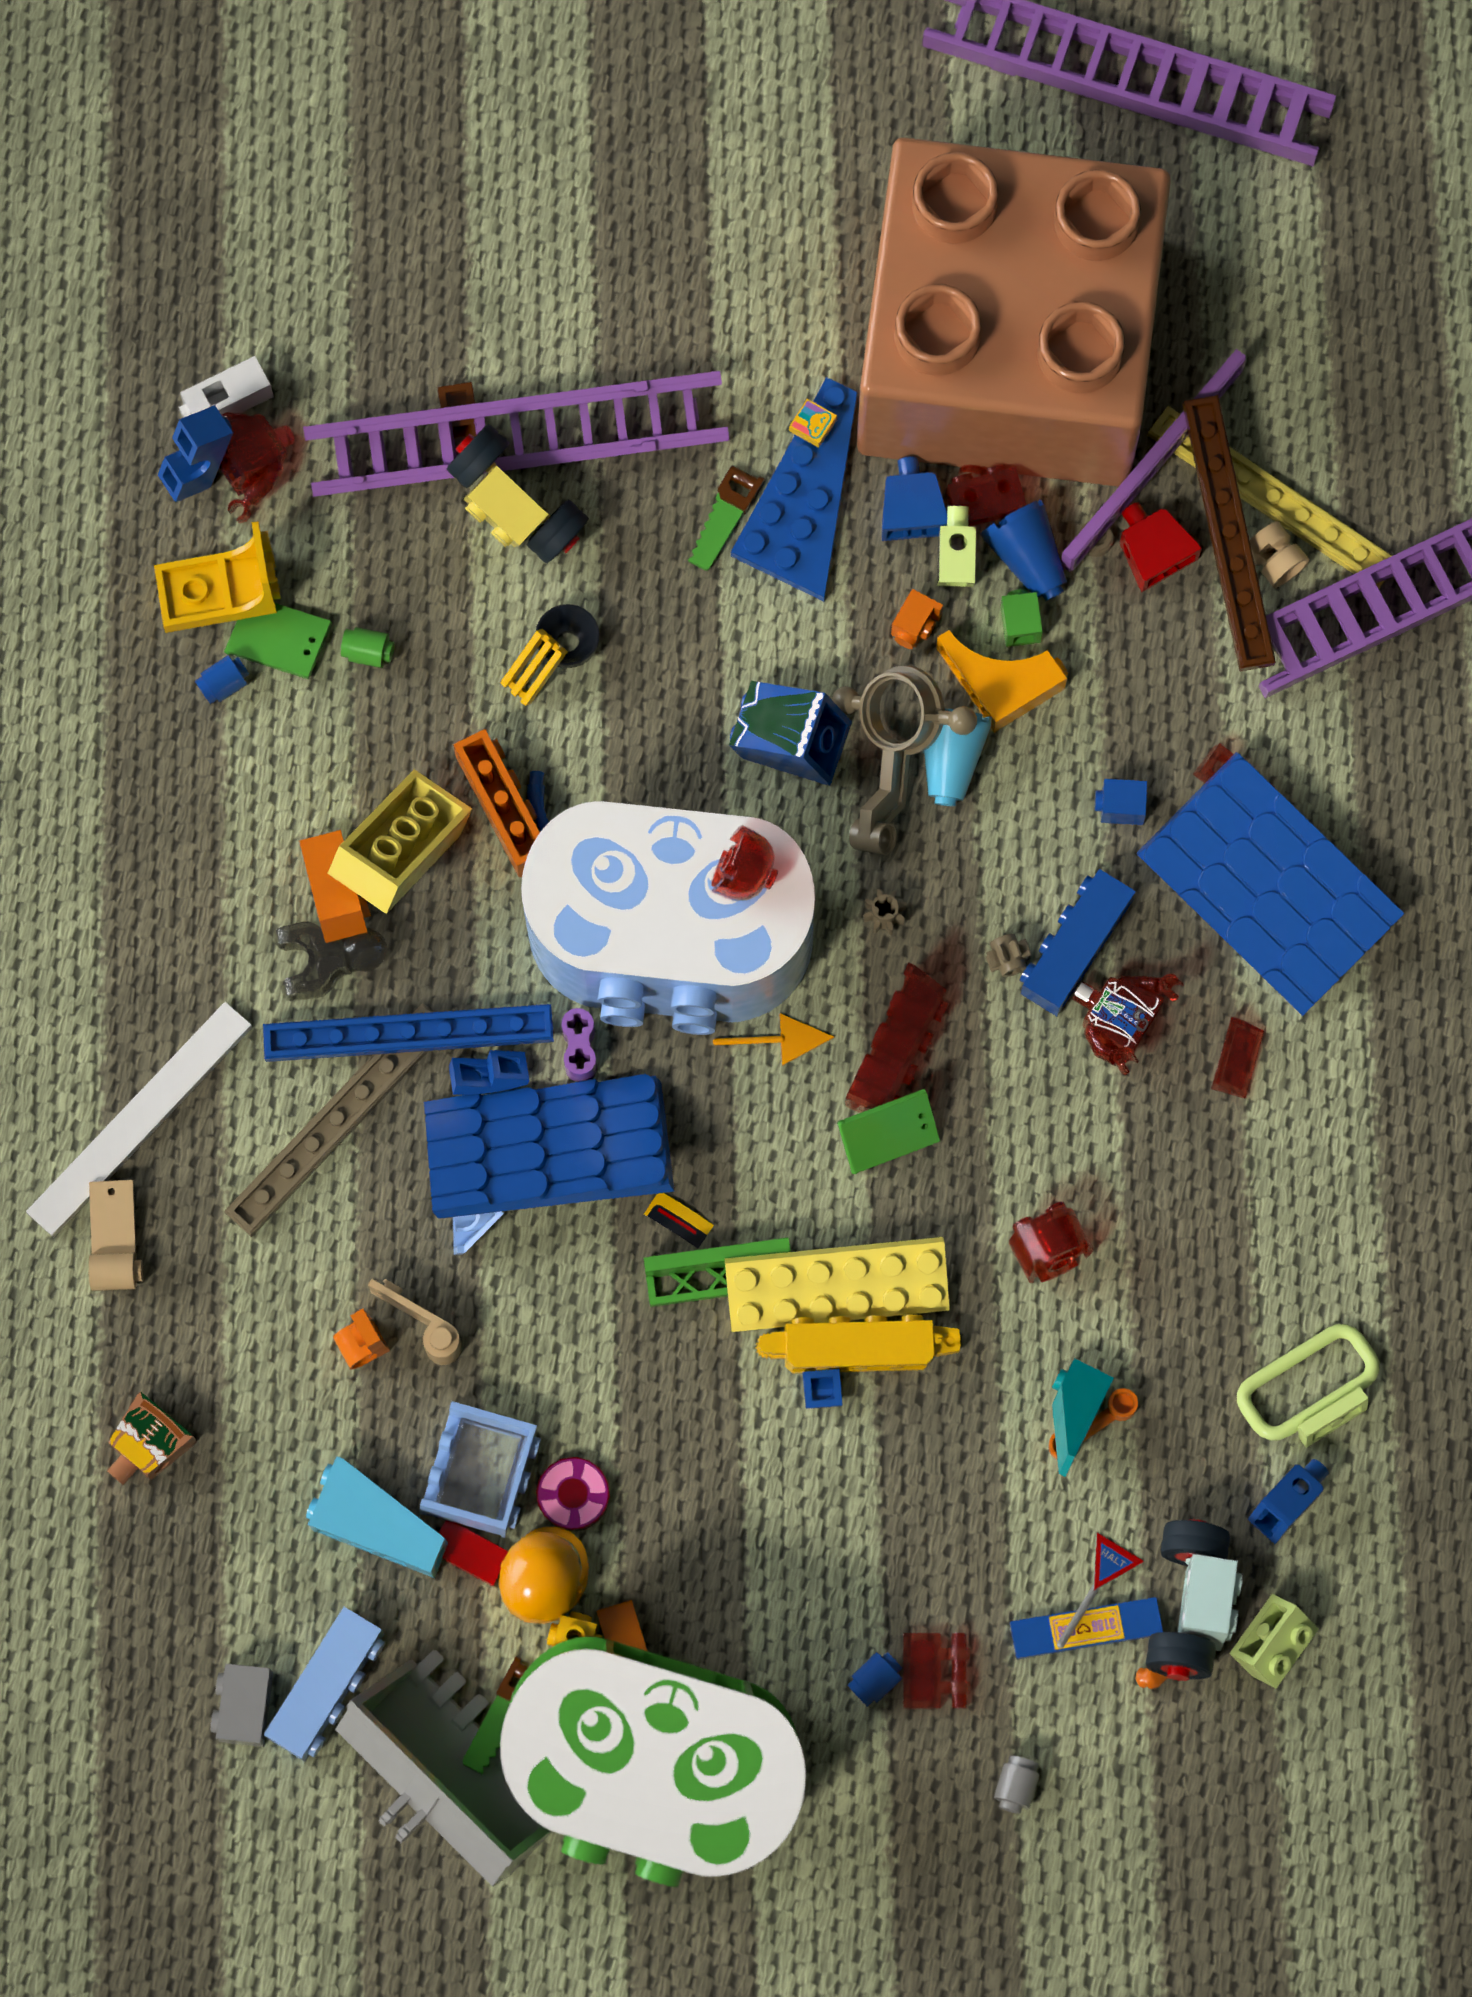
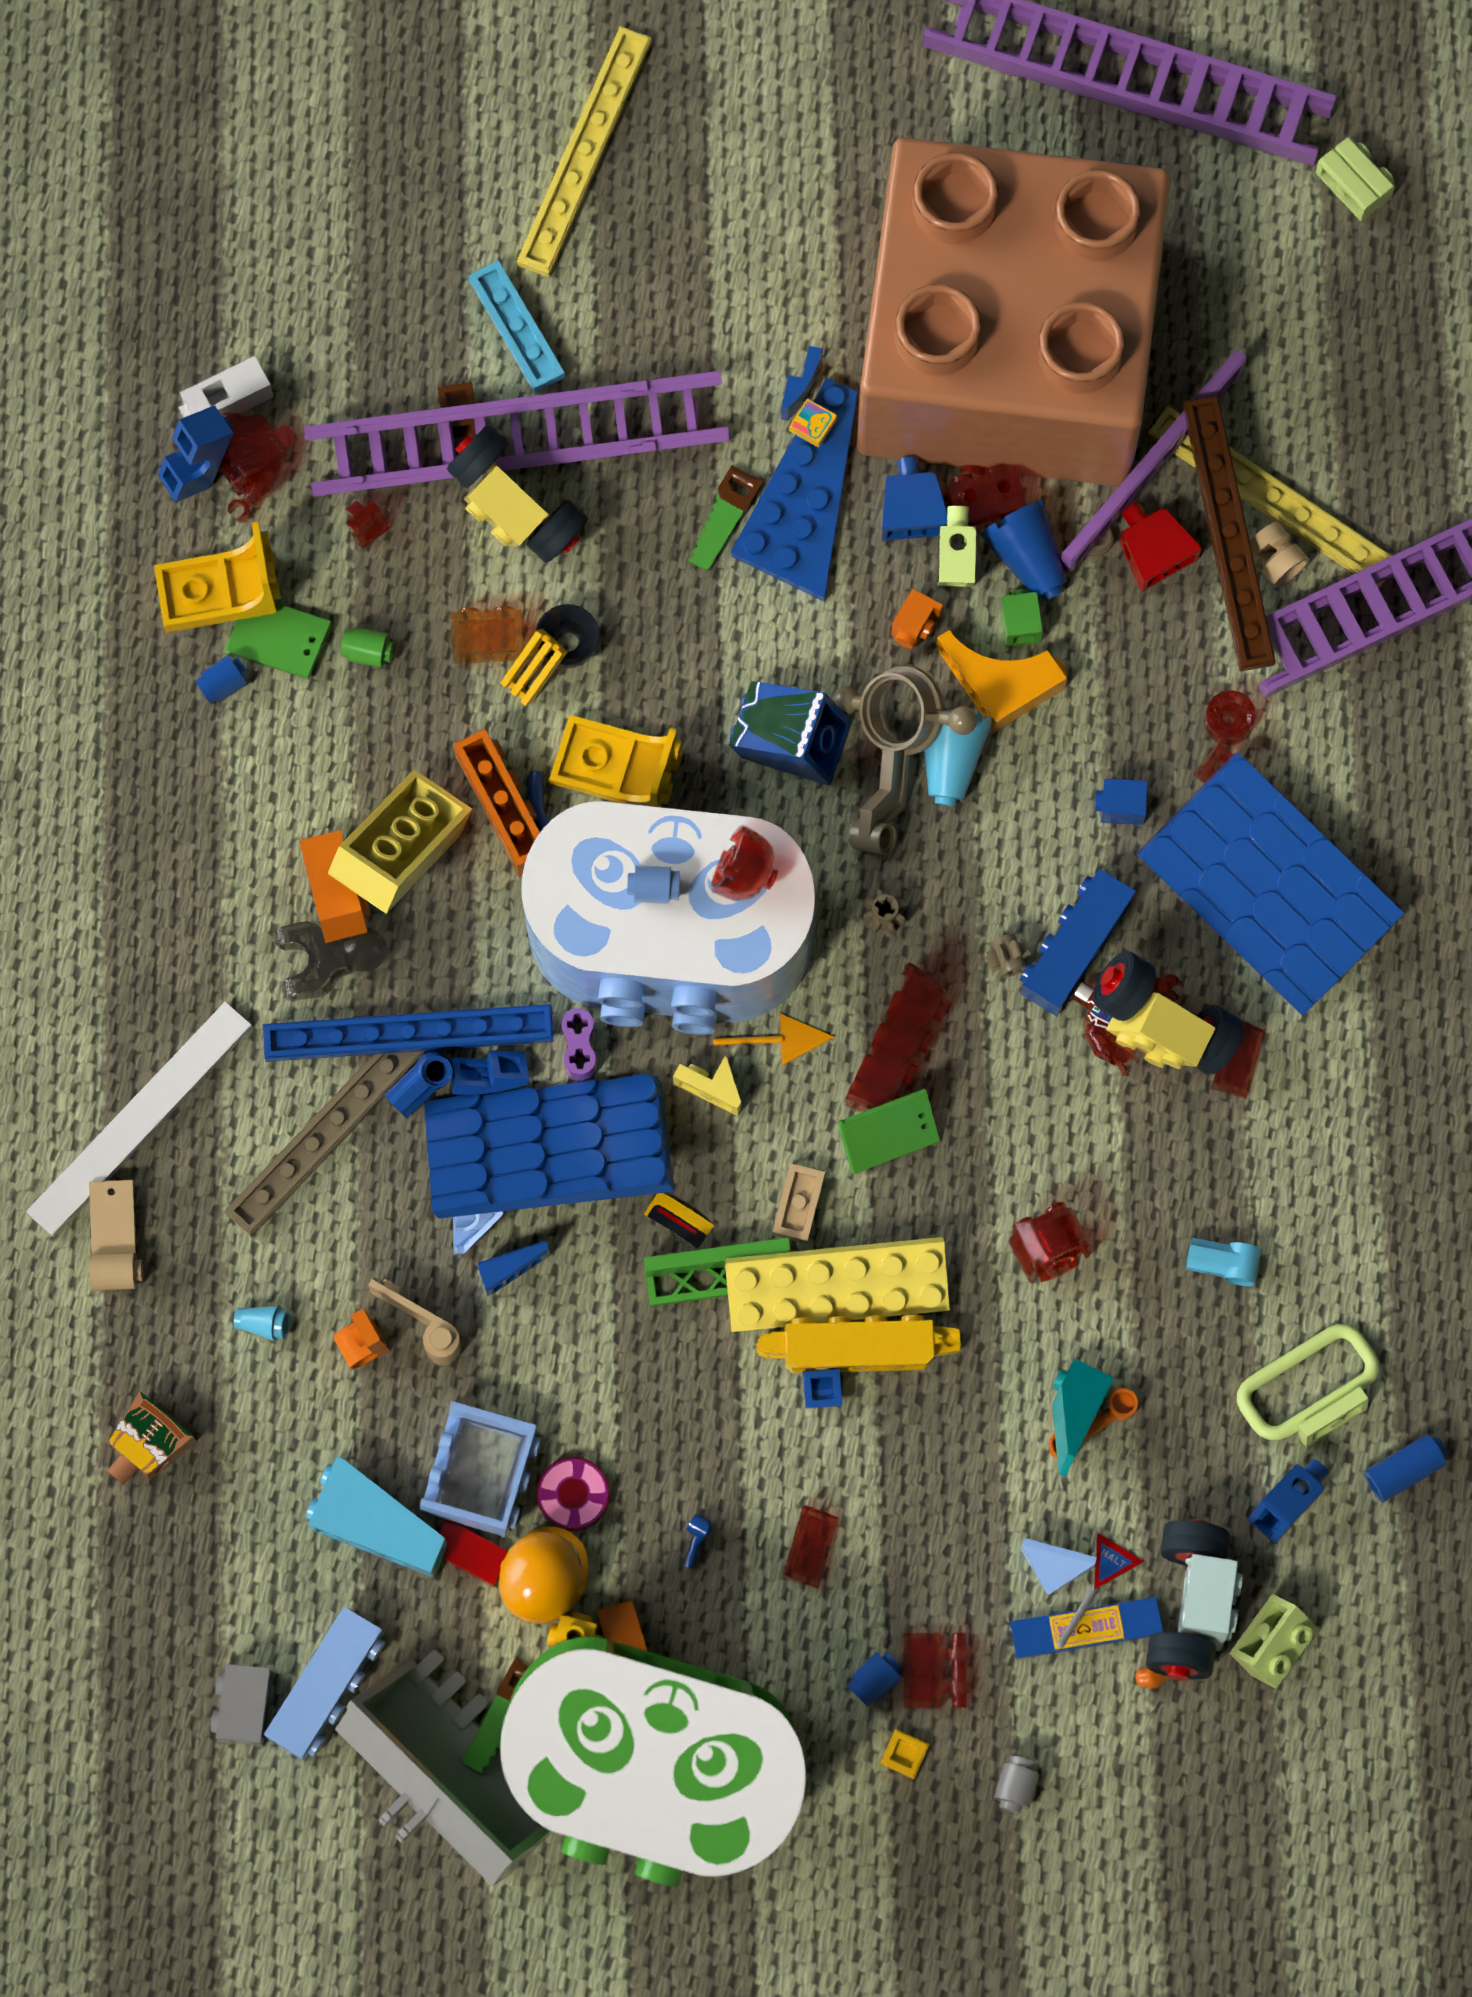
none -> medium azure cone [234,1305,291,1342]
none -> clear red tile [346,500,390,549]
none -> blue piece [384,1051,453,1118]
none -> clear orange brick [451,606,524,664]
none -> medium azure plate [468,260,565,393]
none -> blue slope [477,1241,550,1296]
none -> light yellow tile [517,26,652,277]
none -> yellow bracket [549,715,683,807]
none -> medium blue brick [627,865,680,904]
none -> light yellow slope [673,1056,741,1116]
none -> blue hand [684,1514,711,1569]
none -> tan plate [772,1163,825,1244]
none -> blue slope [781,346,823,421]
none -> clear red slope [783,1505,839,1589]
none -> yellow tile [880,1729,929,1779]
none -> light blue slope [1021,1538,1097,1594]
none -> brick [1093,951,1244,1074]
none -> medium azure piece [1185,1237,1262,1287]
none -> clear red wheel [1204,690,1256,746]
none -> yellowish green brick [1315,137,1395,221]
none -> blue brick [1363,1434,1448,1503]

